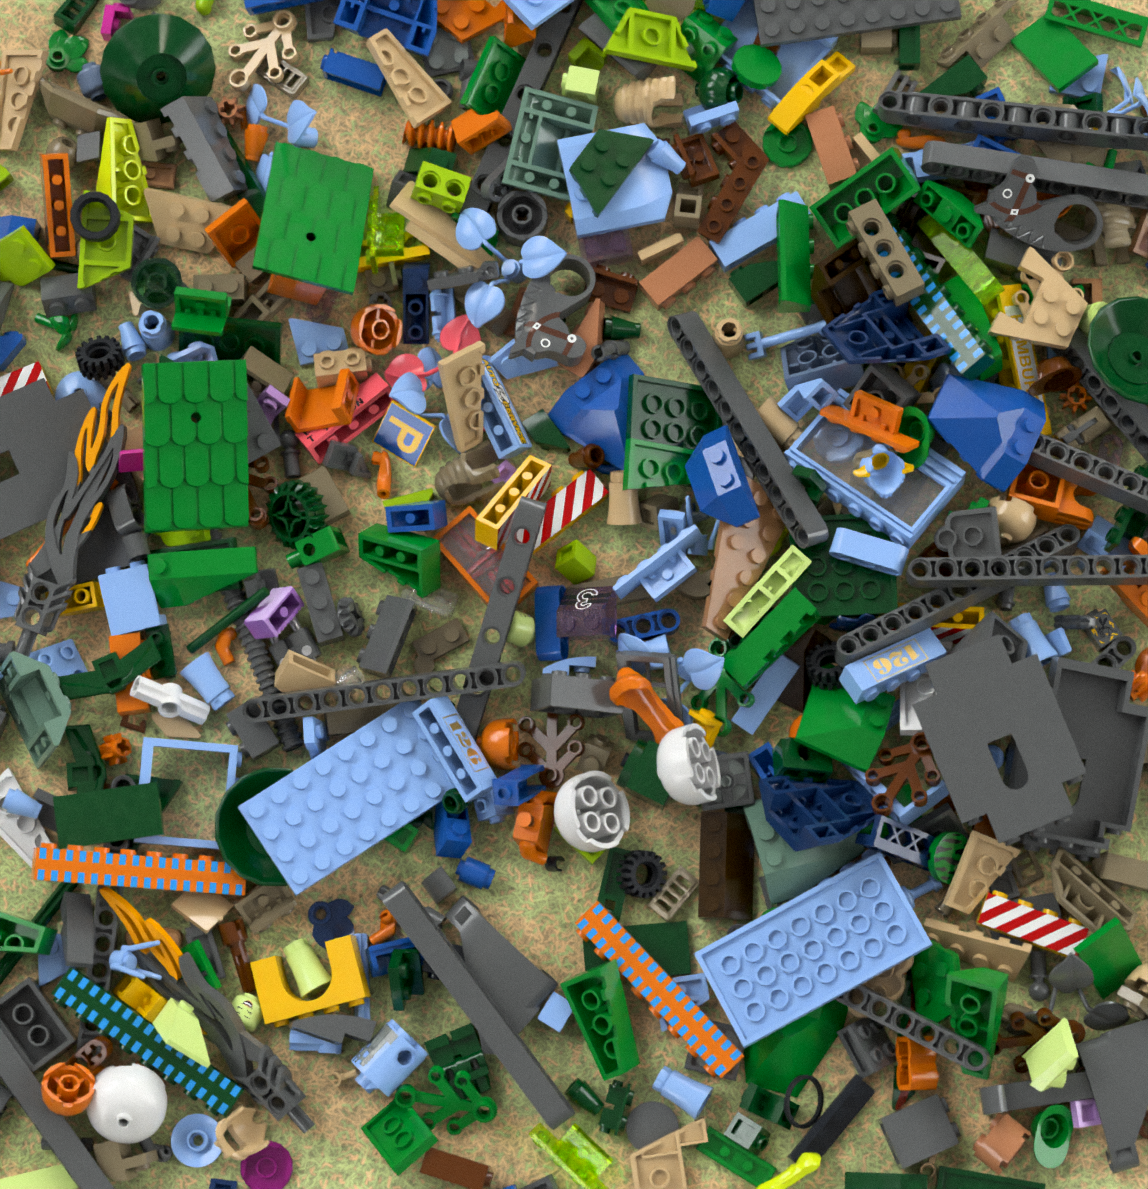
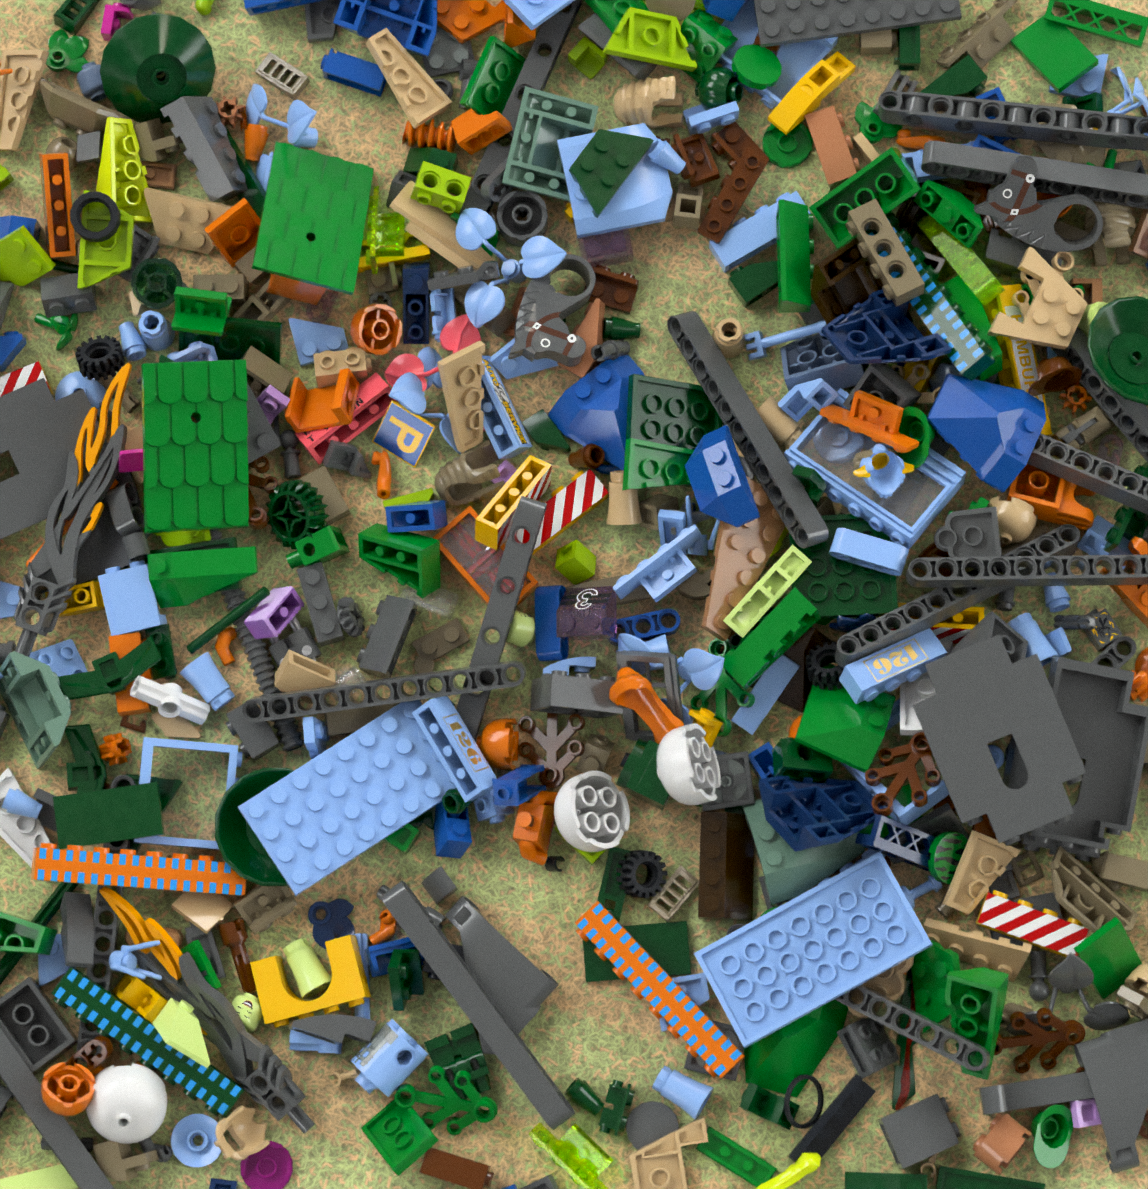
tan plant [228,10,299,92] -> none
dark grey bracket [244,568,279,598] -> none
blue brick [455,856,496,890] -> none
light blue panel [538,991,573,1033] -> none
green wedge [560,959,640,1081] -> none
yellowish green brick [561,65,600,105] -> none
tan tile [637,233,684,266] -> none
nougat brick [639,236,718,311] -> none
bracket [724,1112,771,1156] -> none
orange brick [896,1036,939,1090] -> none
yellowish green slope [1021,1018,1079,1092] -> none

